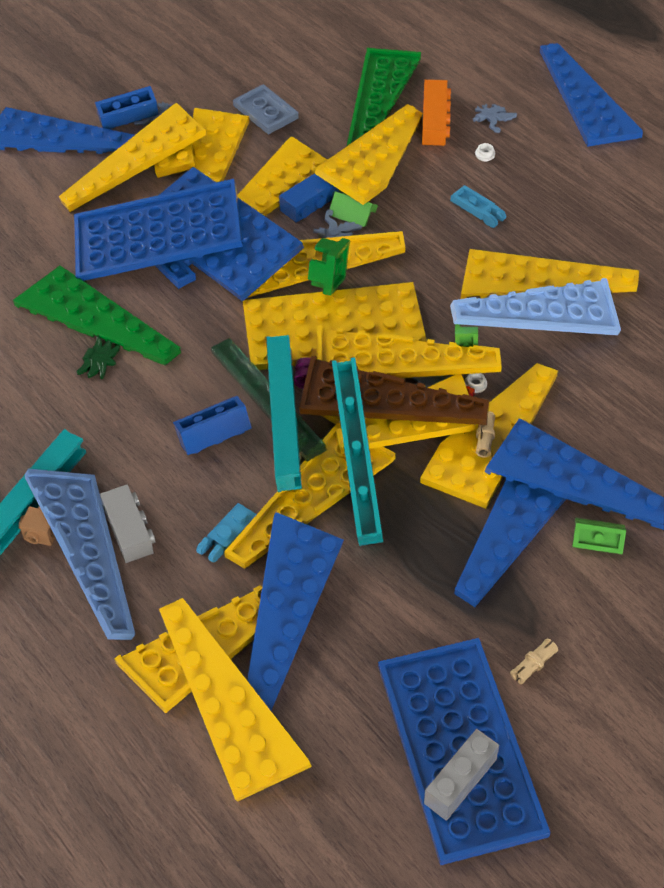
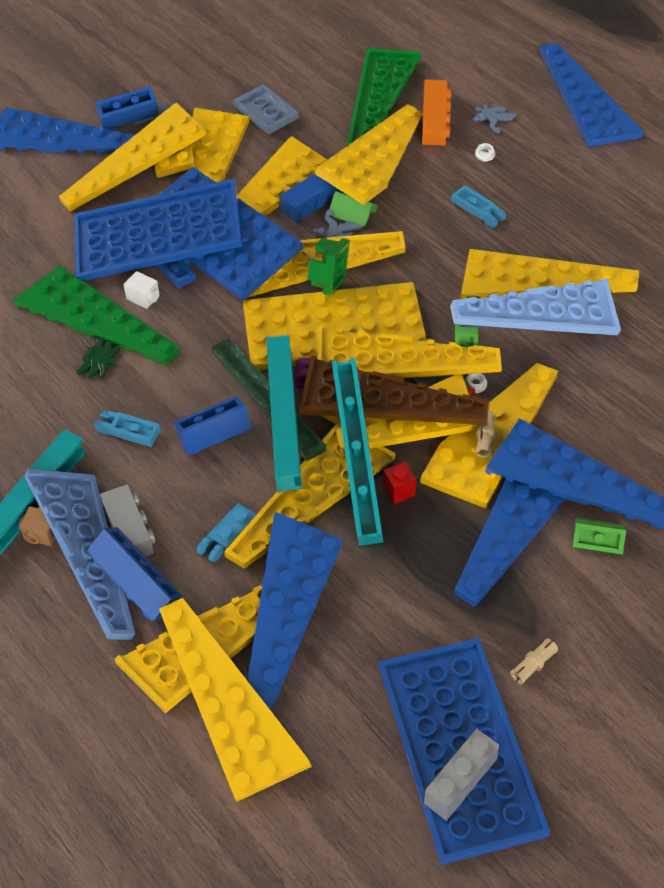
none -> brick [87,527,183,621]
none -> dark azure hinge [93,410,161,447]
none -> white brick [123,271,160,309]
none -> red brick [383,462,416,504]

